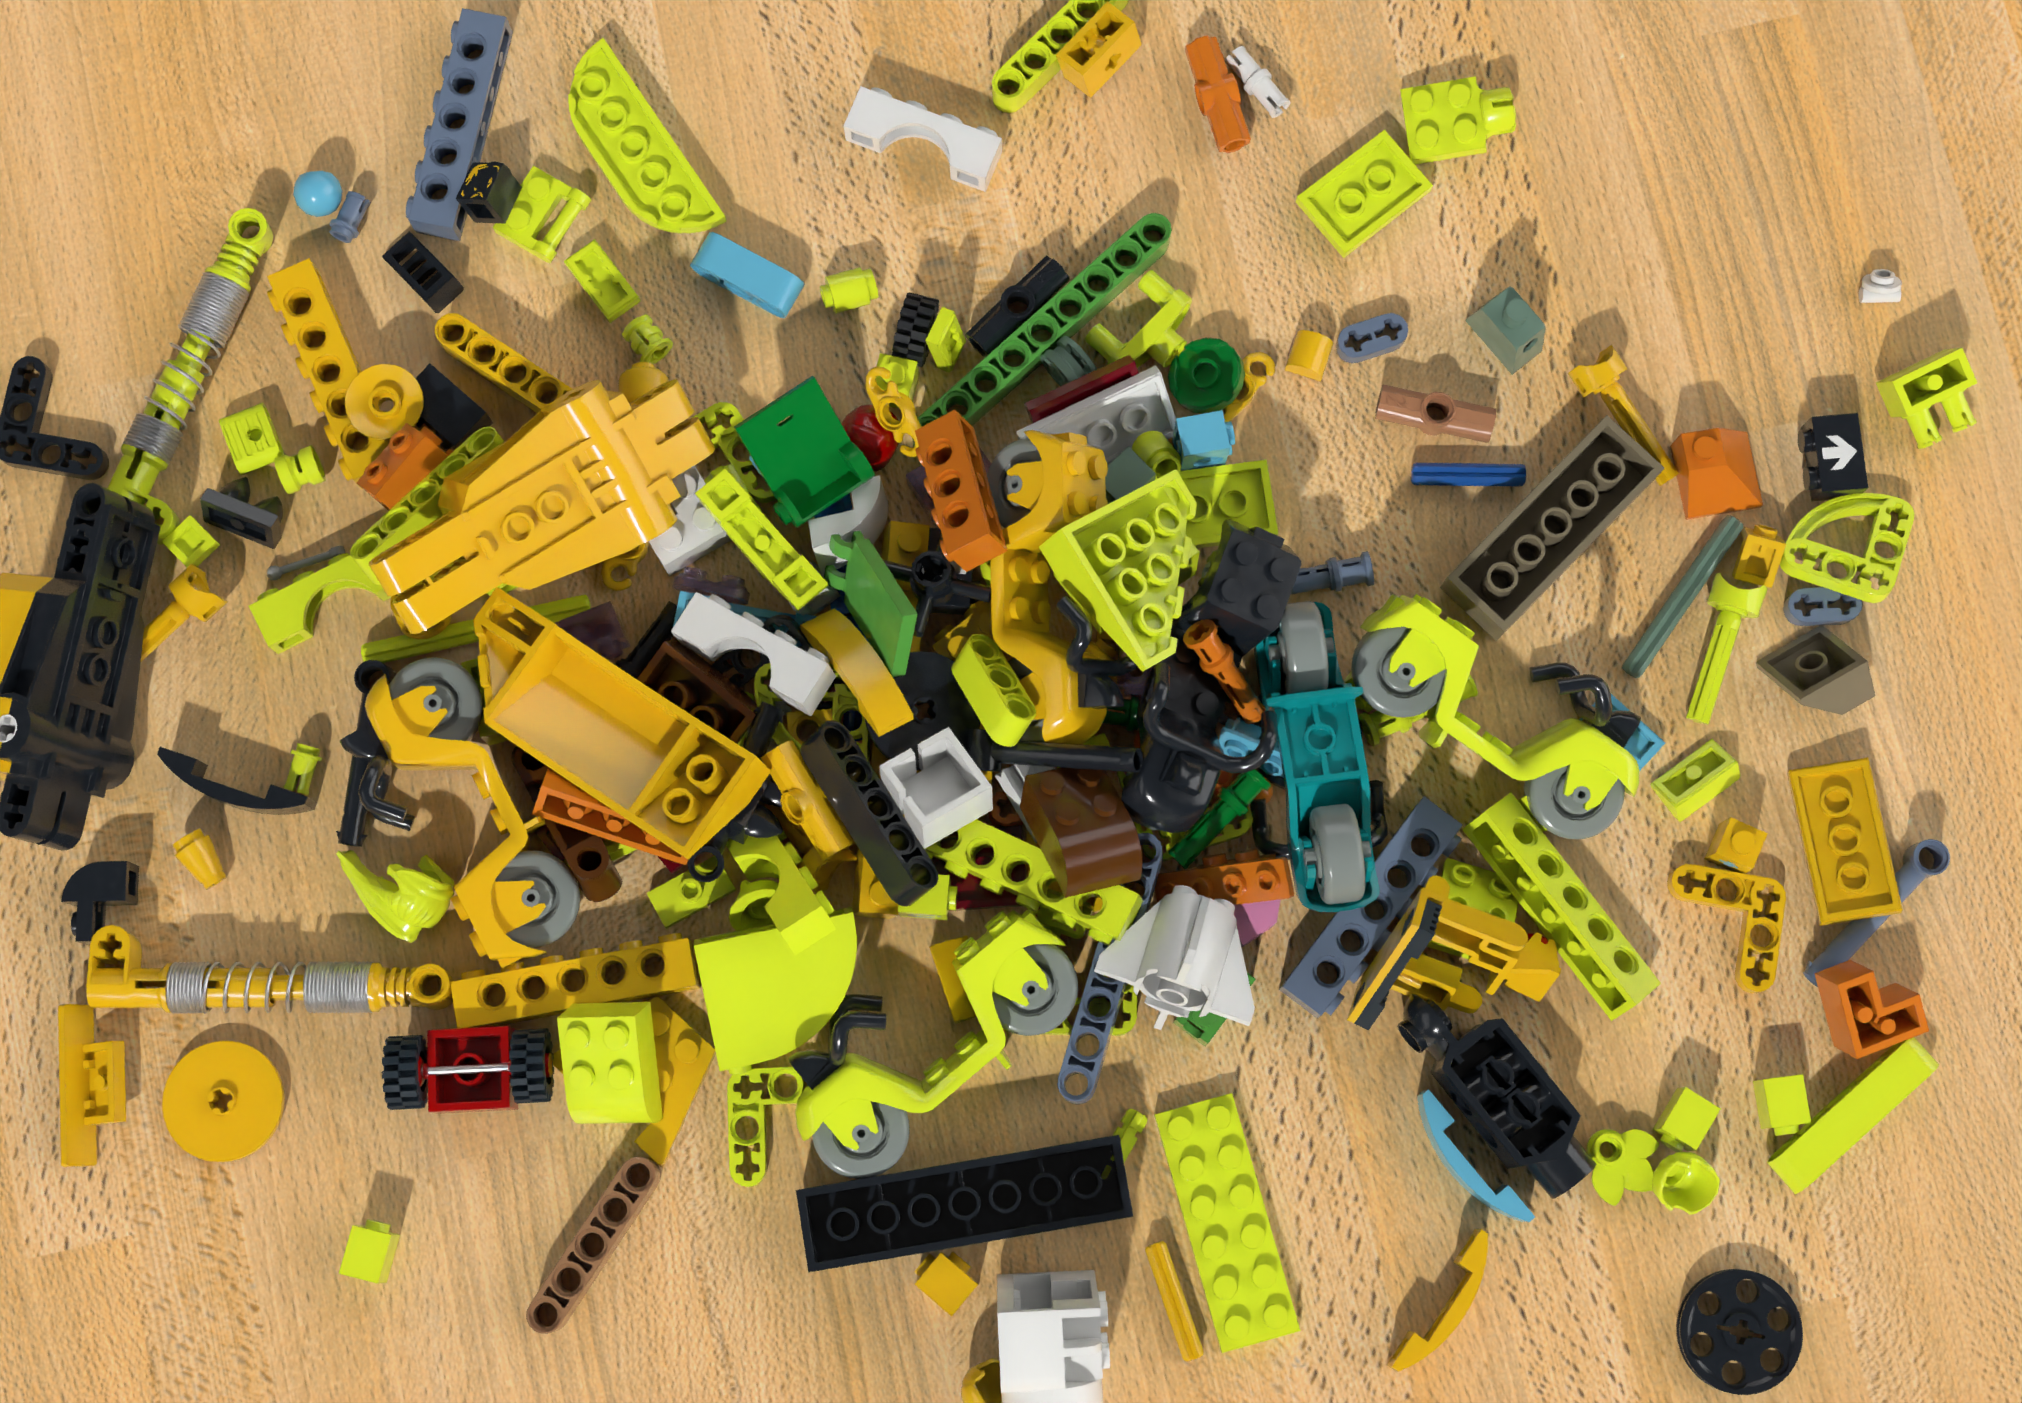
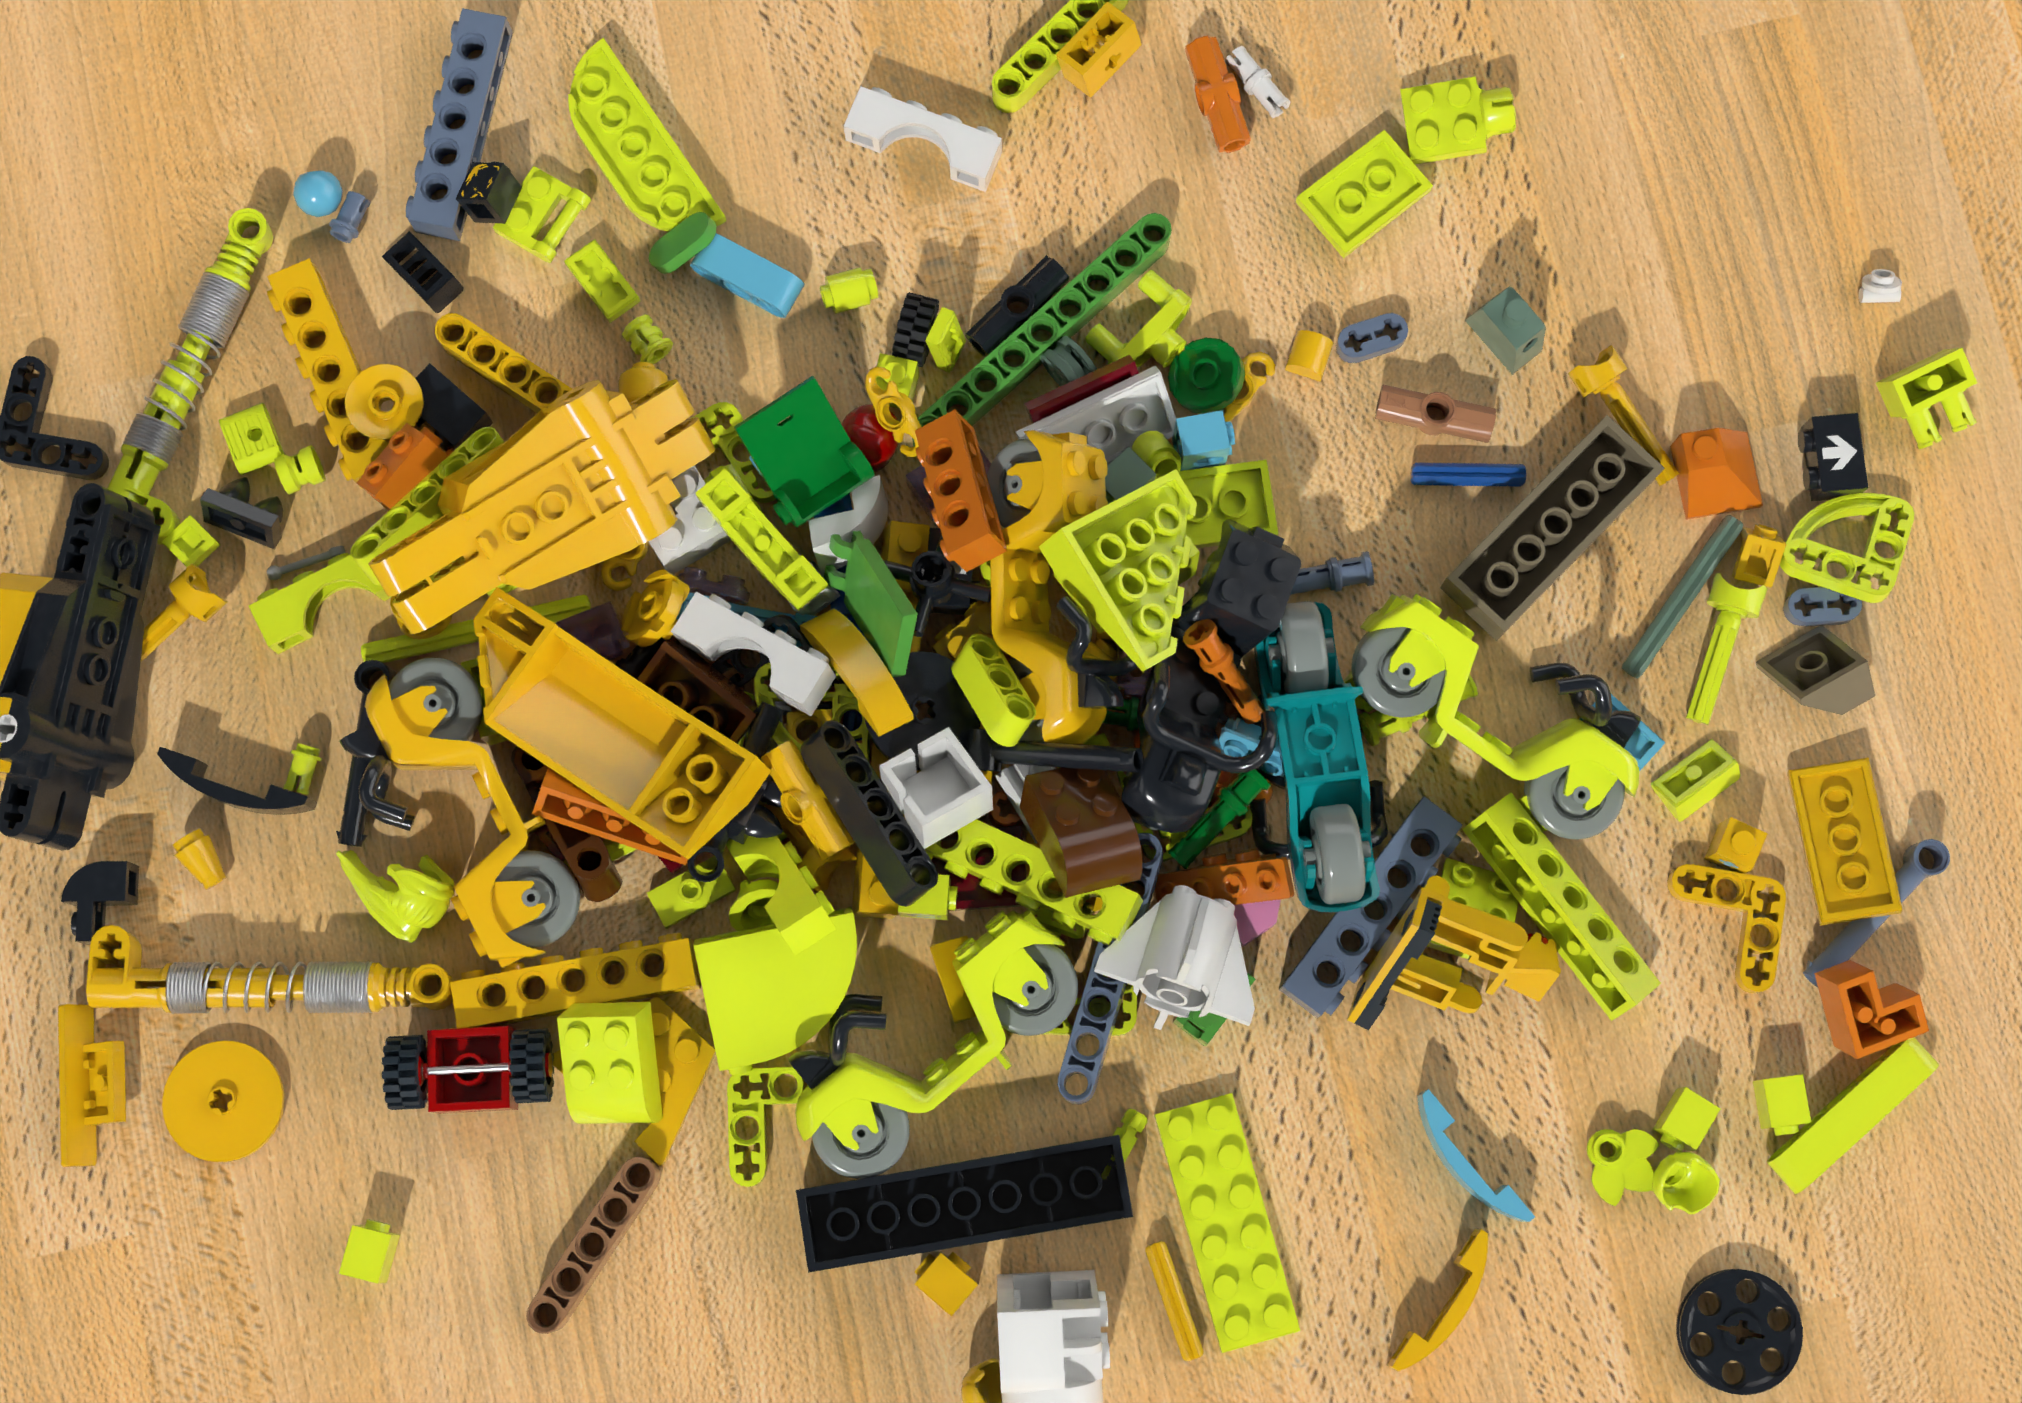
black brick [1397,994,1596,1199] -> none
none -> yellow plate [622,570,690,647]
none -> bright green tile [649,212,717,274]

